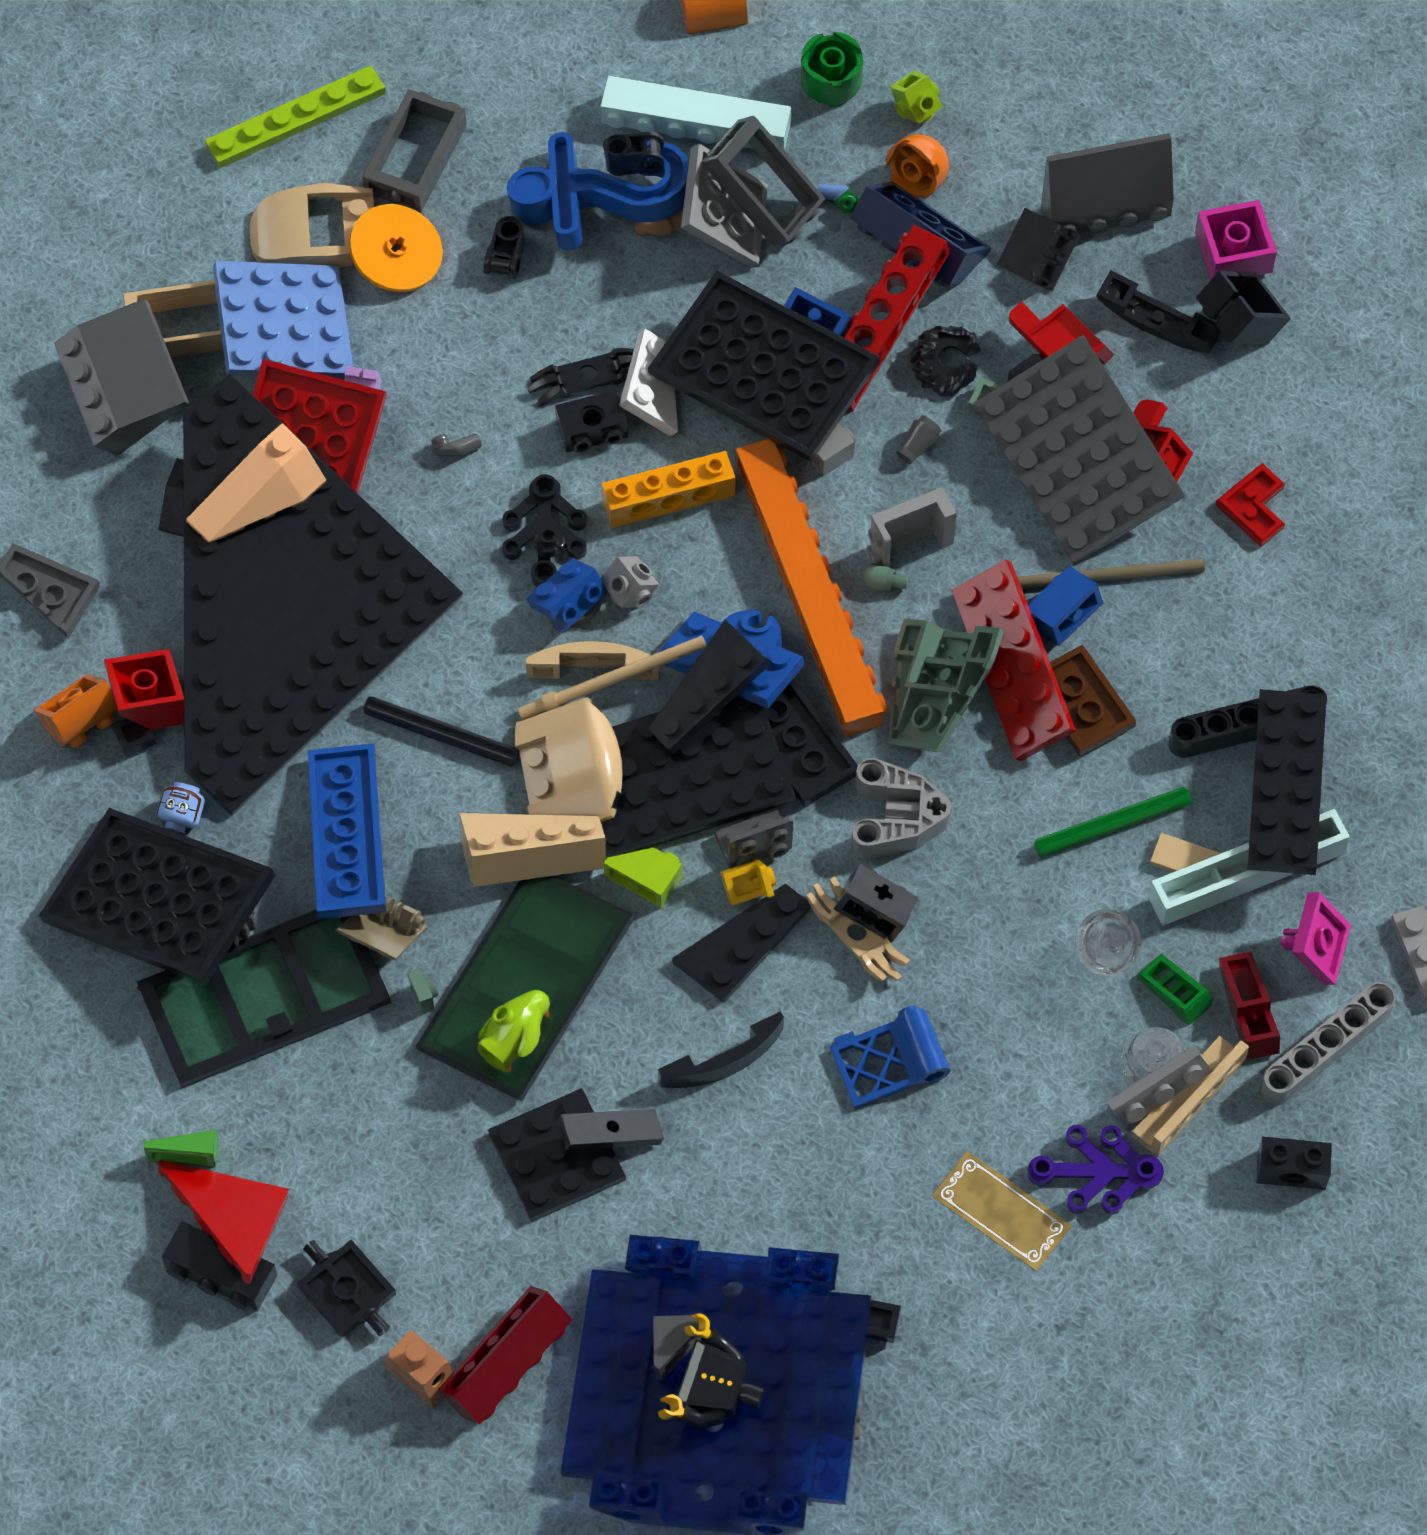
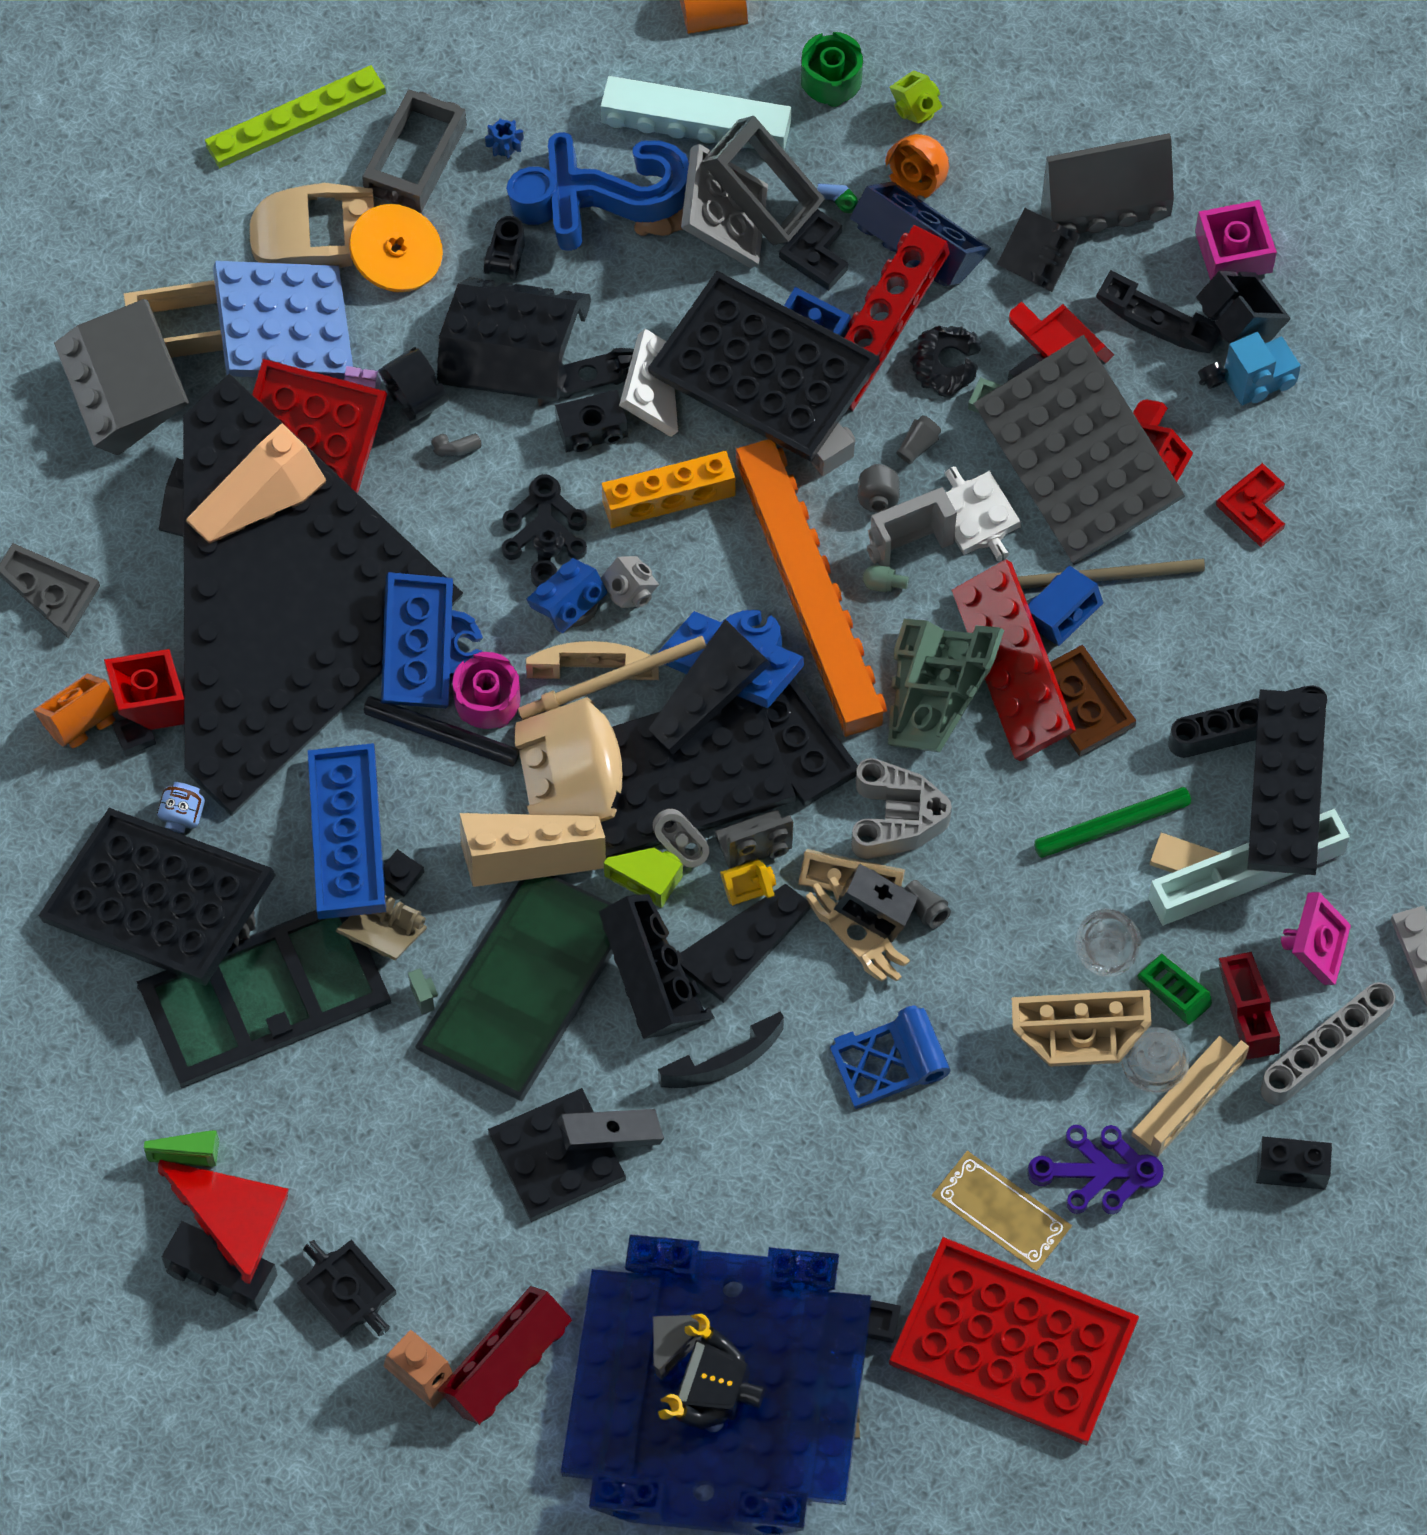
lime animal [478,990,550,1072] -> none
black piece [603,131,664,176] -> none
light grey plate [1107,1045,1212,1127] -> none
none -> black brick [378,347,449,424]
none -> blue plate [381,572,483,709]
none -> black plate [383,849,424,897]
none -> black slope [437,277,591,401]
none -> dark pink brick [453,652,521,729]
none -> blue gear [485,118,524,159]
none -> black wedge [598,894,715,1039]
none -> light grey plate [653,809,709,868]
none -> black plate [779,209,848,291]
none -> tan slope [798,849,905,891]
none -> dark grey head [857,464,900,513]
none -> red plate [889,1237,1139,1446]
none -> dark grey cone [905,880,951,928]
none -> white plate [945,467,1021,561]
none -> tan wedge [1012,990,1151,1067]
none -> black plate [1198,362,1228,389]
none -> dark azure brick [1224,332,1301,406]

